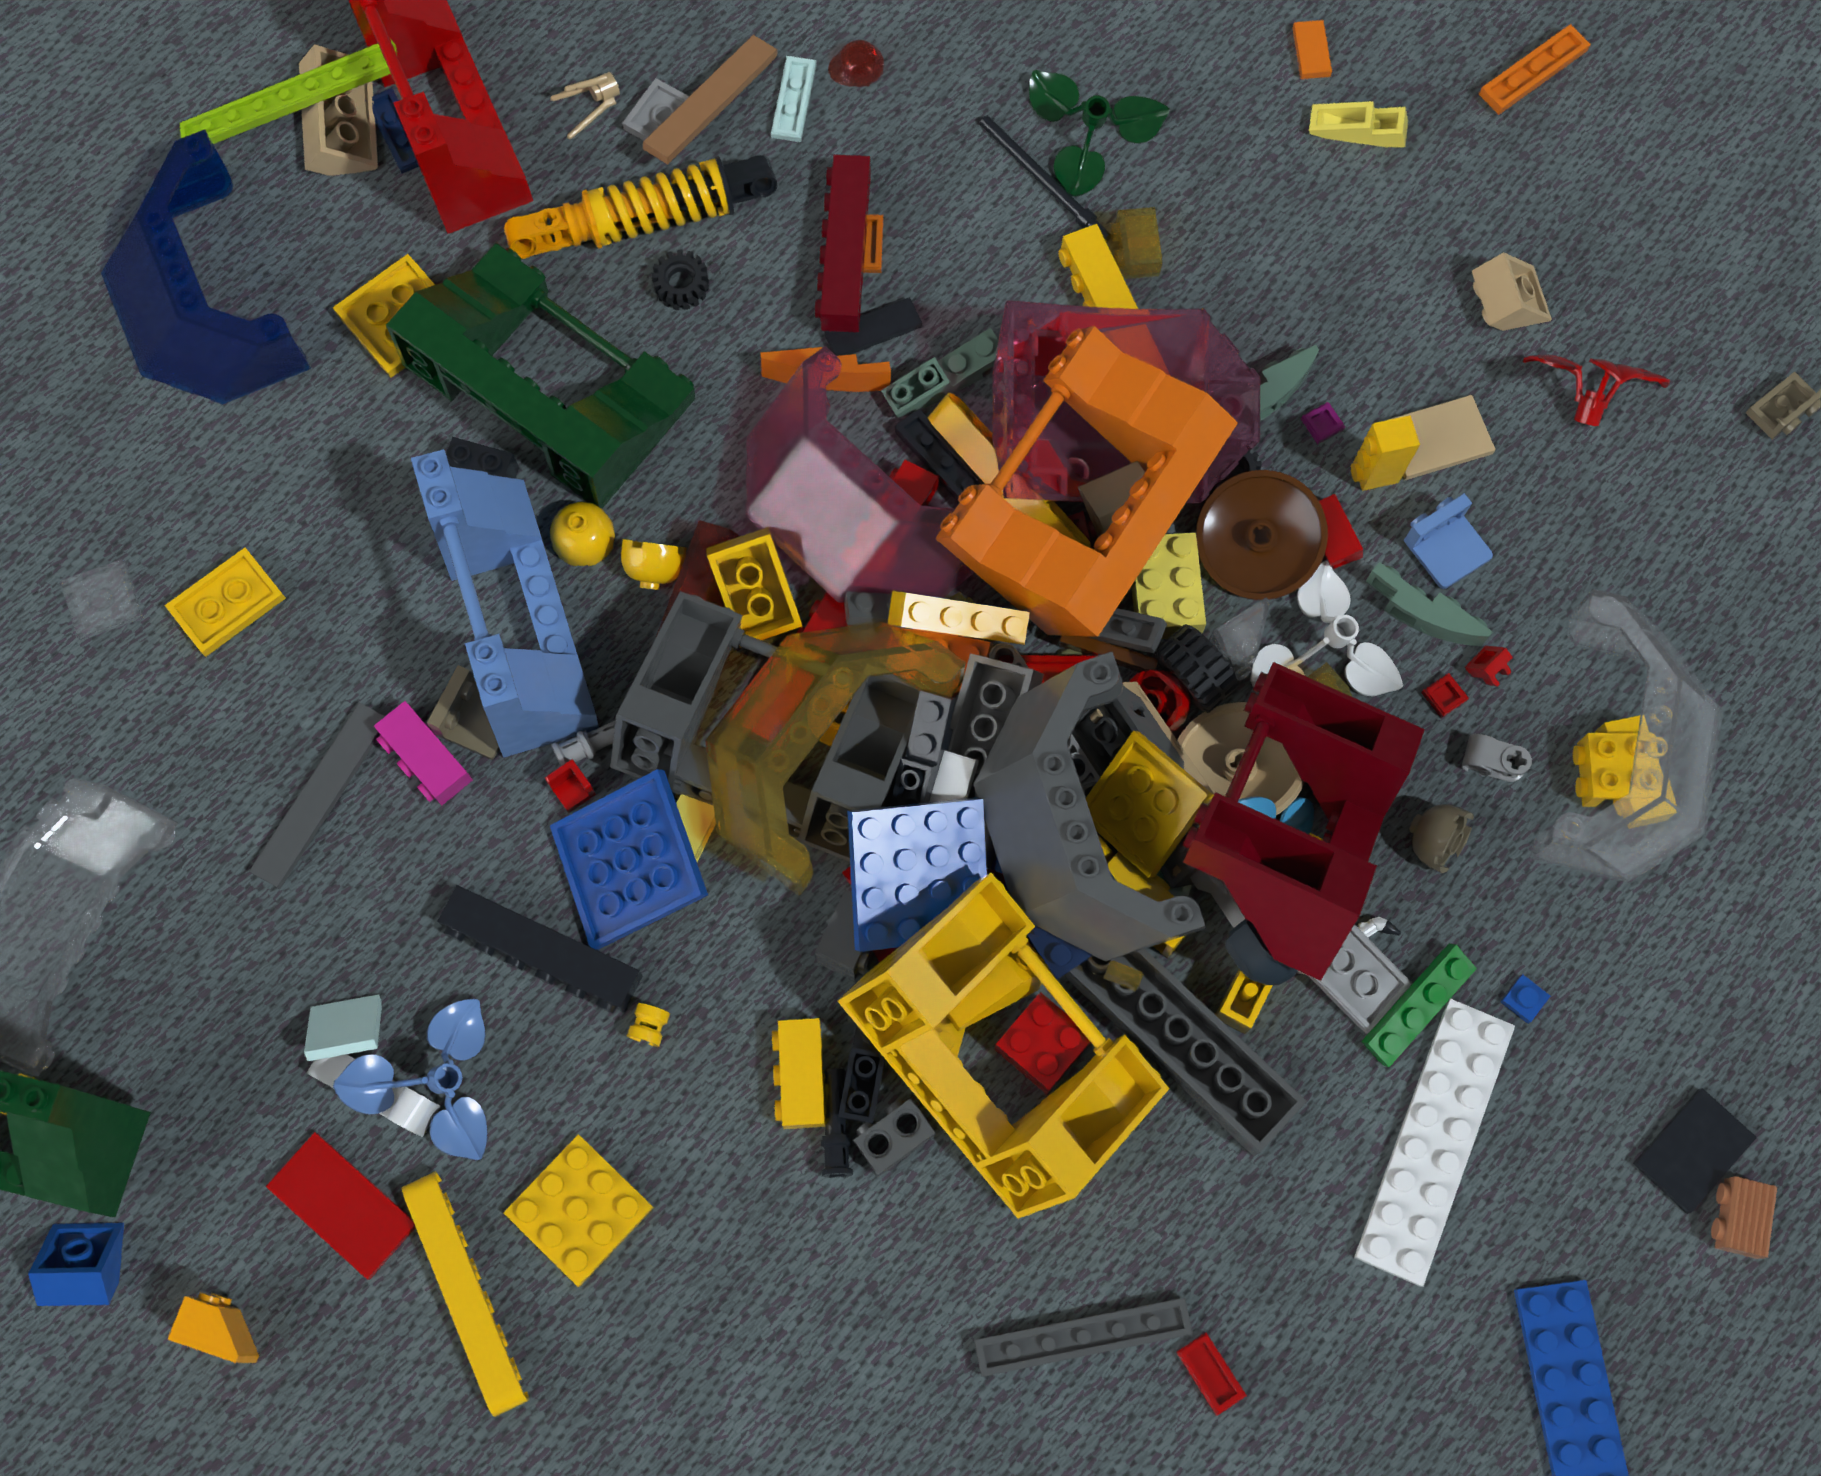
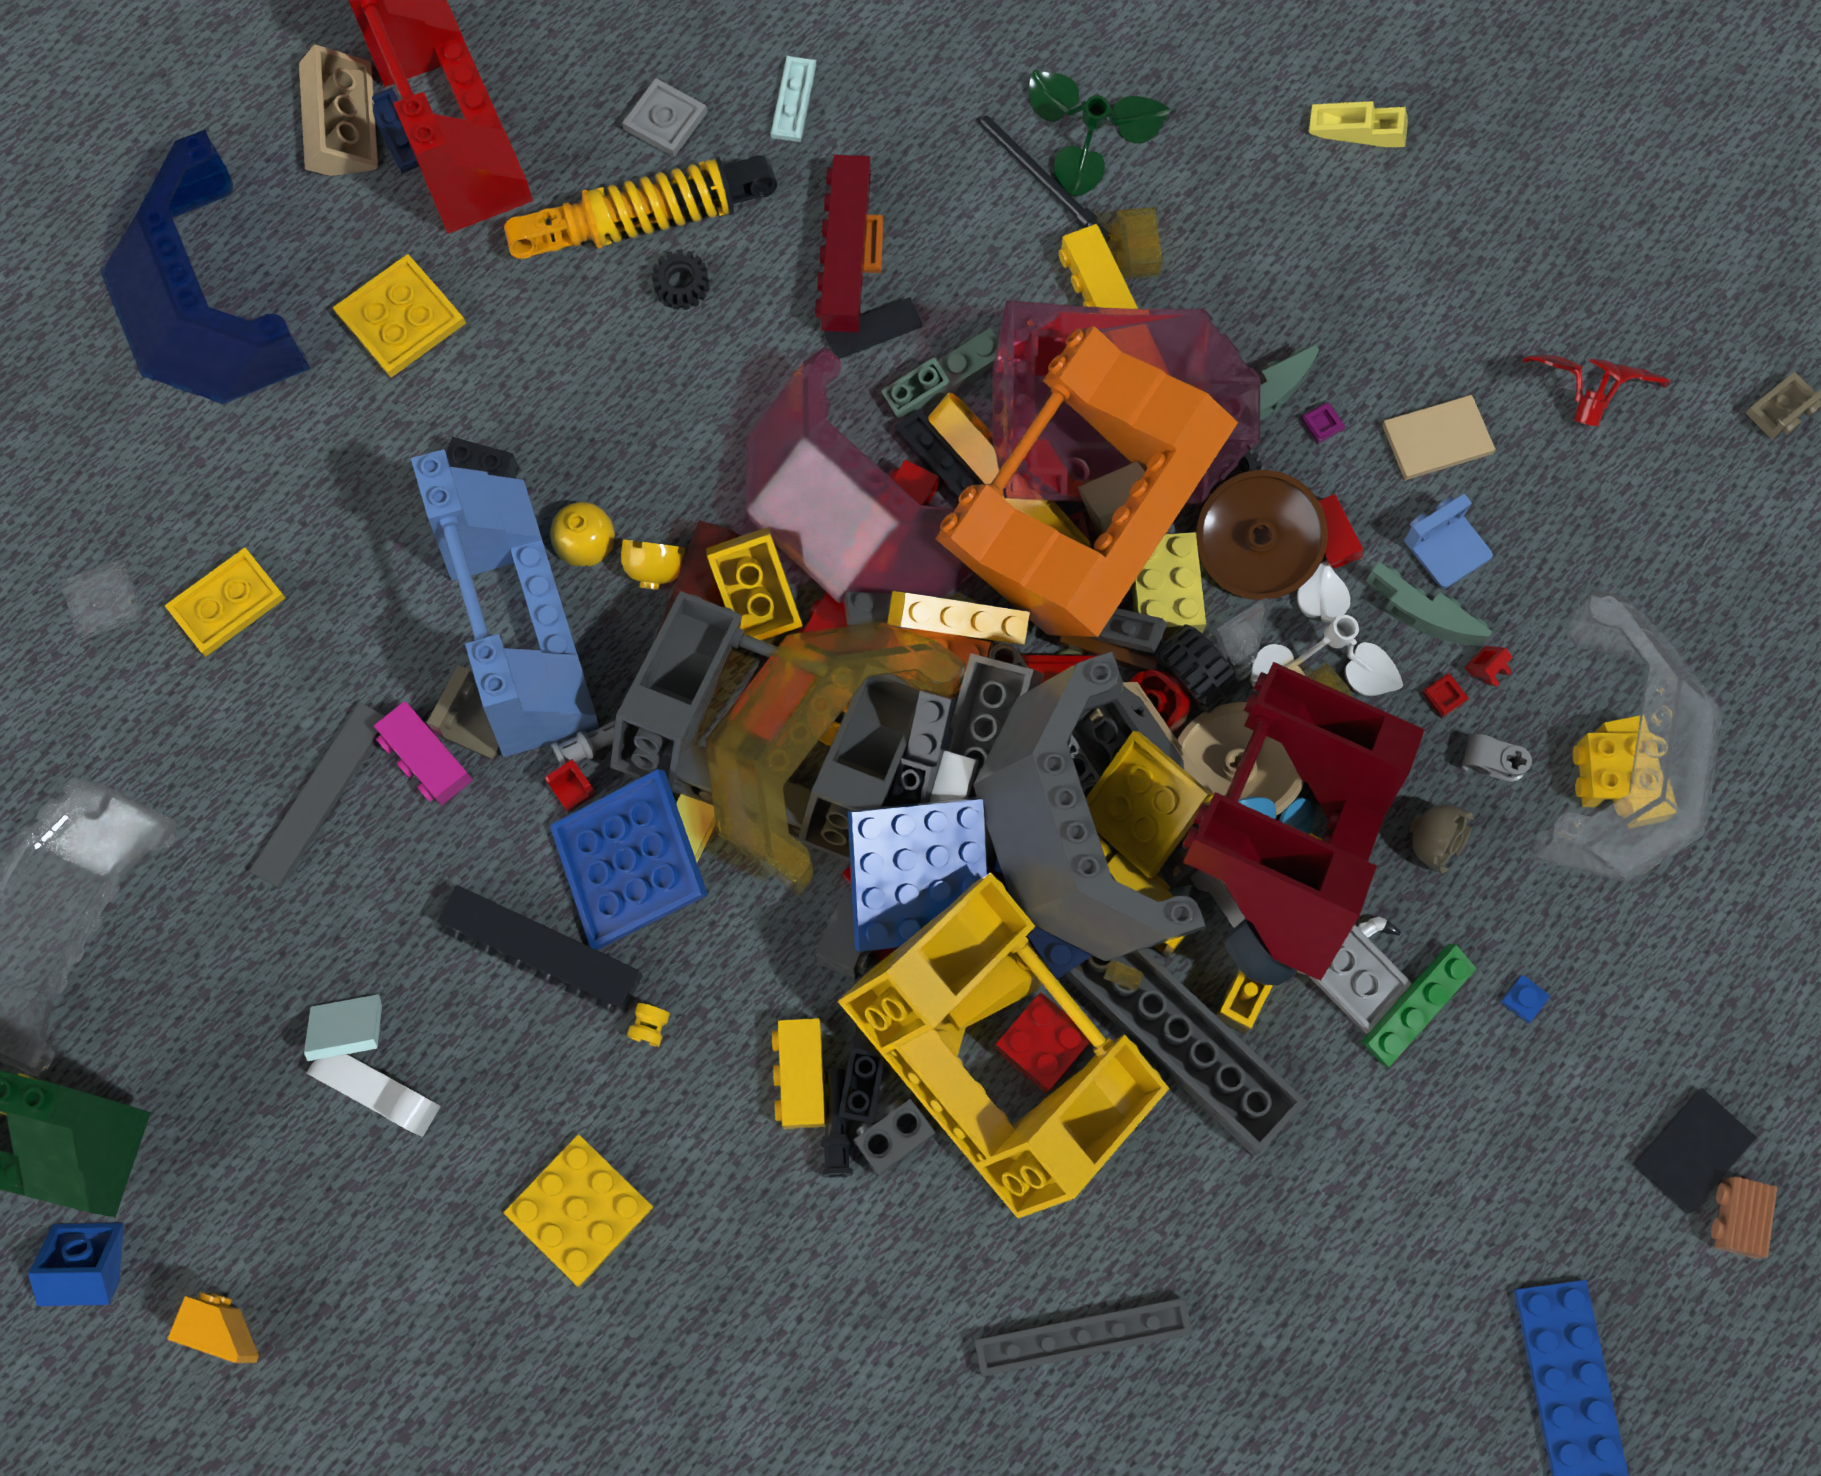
lime tile [179,39,397,153] -> none
red tile [266,1132,416,1280] -> none
medium blue plant [333,999,487,1160] -> none
dark green brick [386,243,695,509] -> none
yellow beam [402,1171,529,1417] -> none
tan plant [550,72,620,139] -> none
medium nougat tile [643,35,777,165] -> none
orange slope [760,347,891,392] -> none
clear red hat [828,40,885,87] -> none
red tile [1176,1332,1247,1416] -> none
orange tile [1292,20,1332,79] -> none
yellow brick [1351,415,1420,491] -> none
white plate [1354,999,1515,1287] -> none
tan slope [1472,253,1552,331] -> none
orange plate [1479,24,1591,115] -> none

